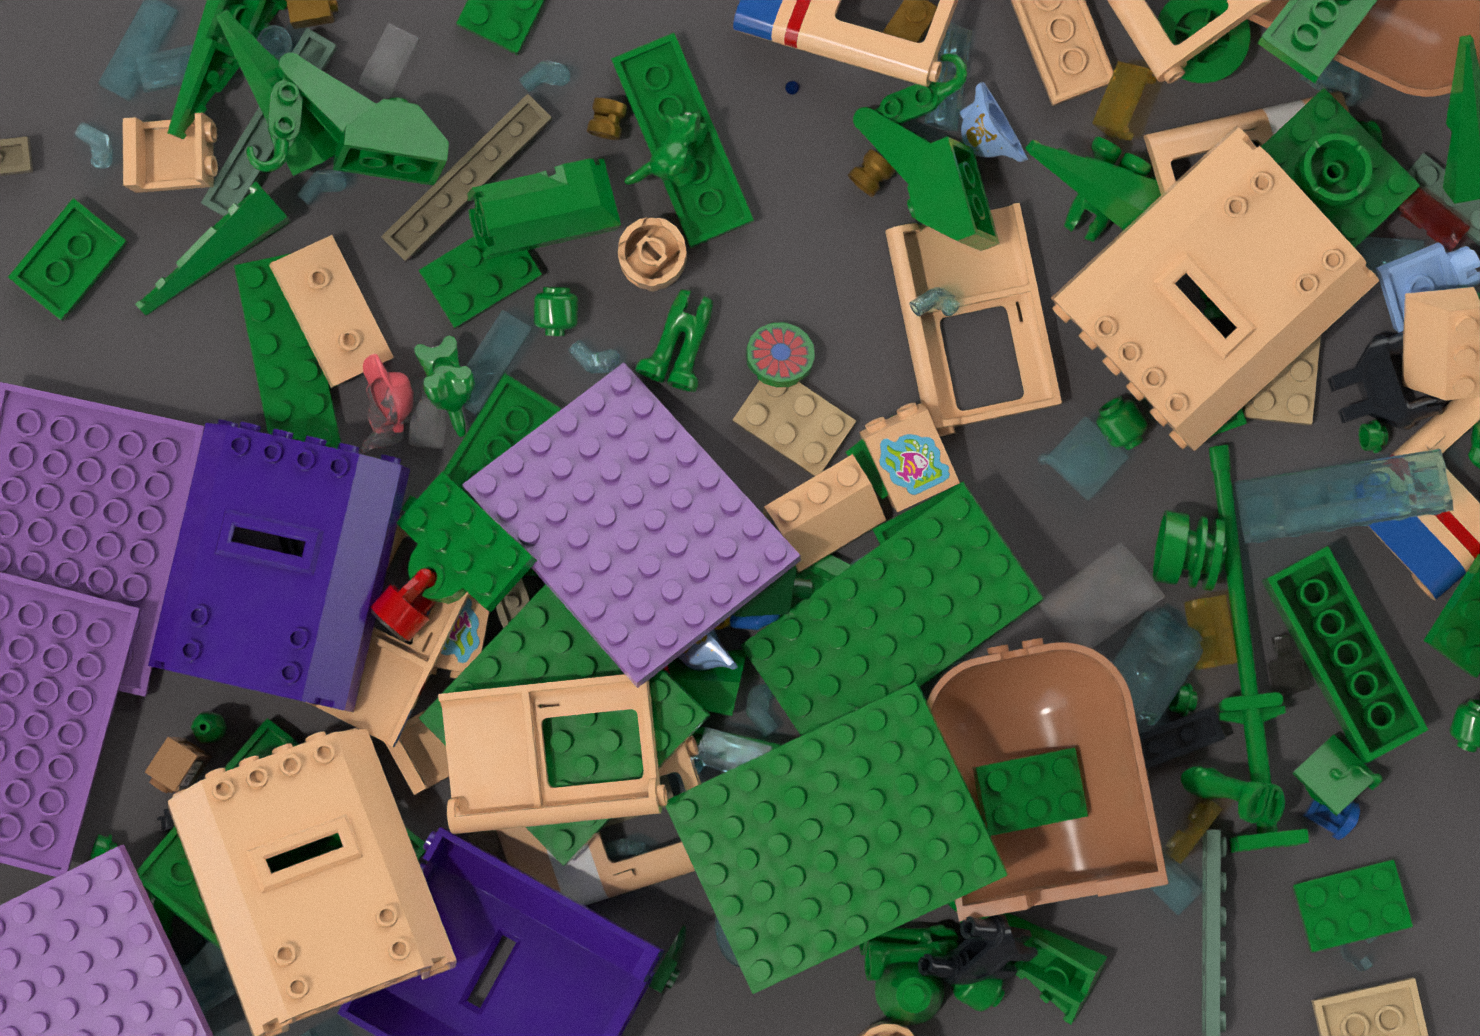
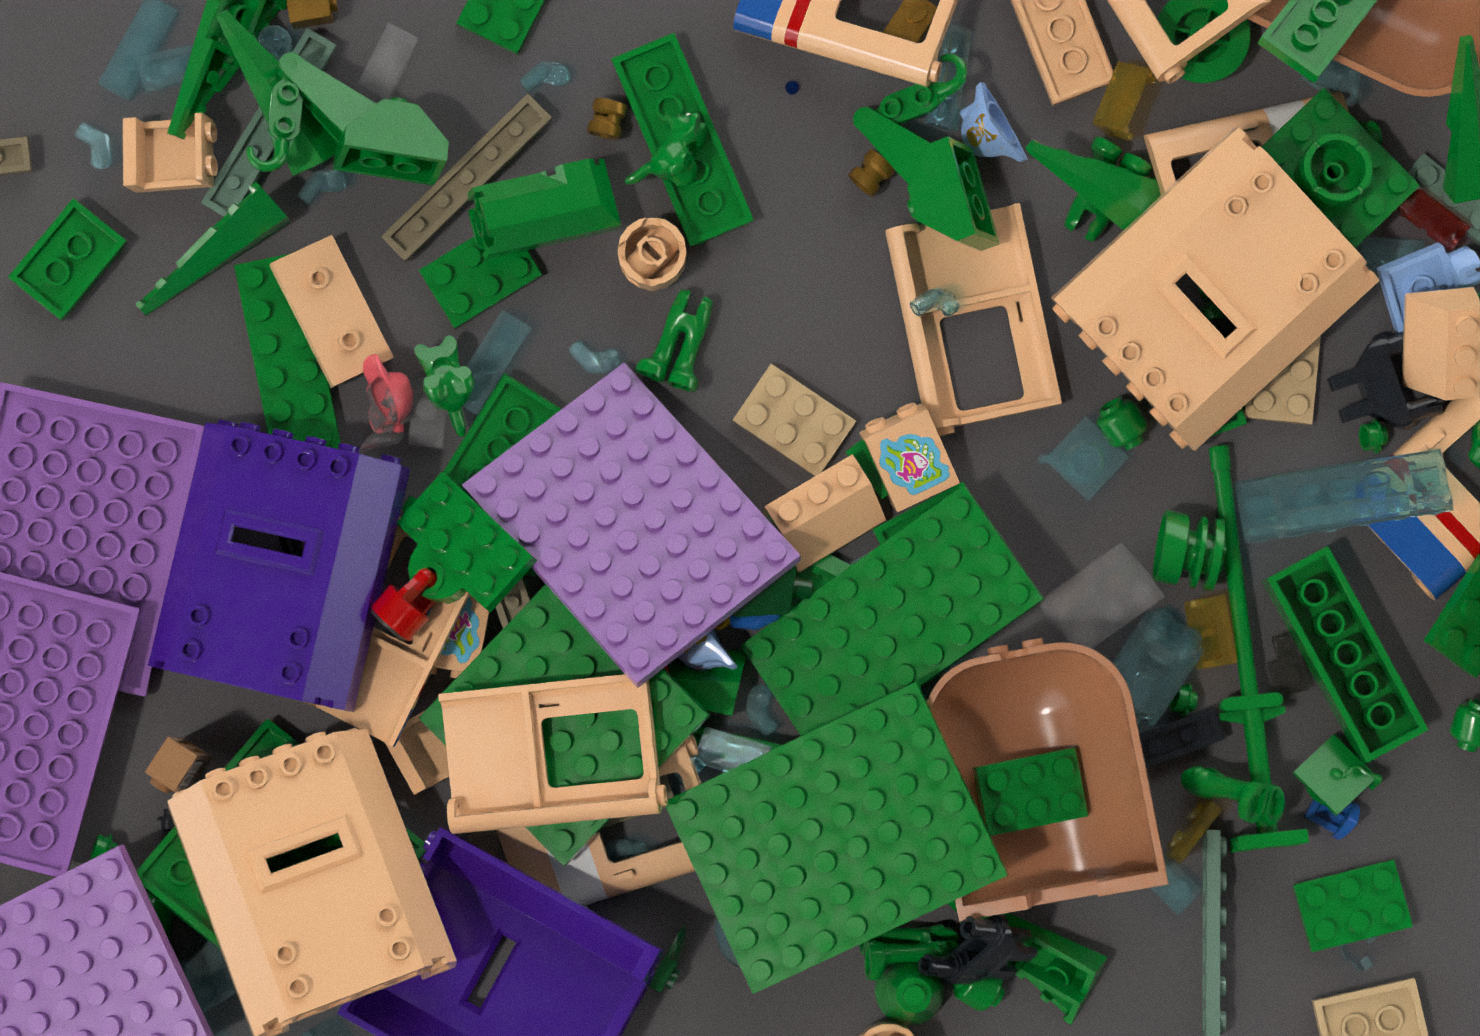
green plant [191,711,227,744] -> none
green head [534,287,578,336] -> none
tile [746,322,815,388] -> none

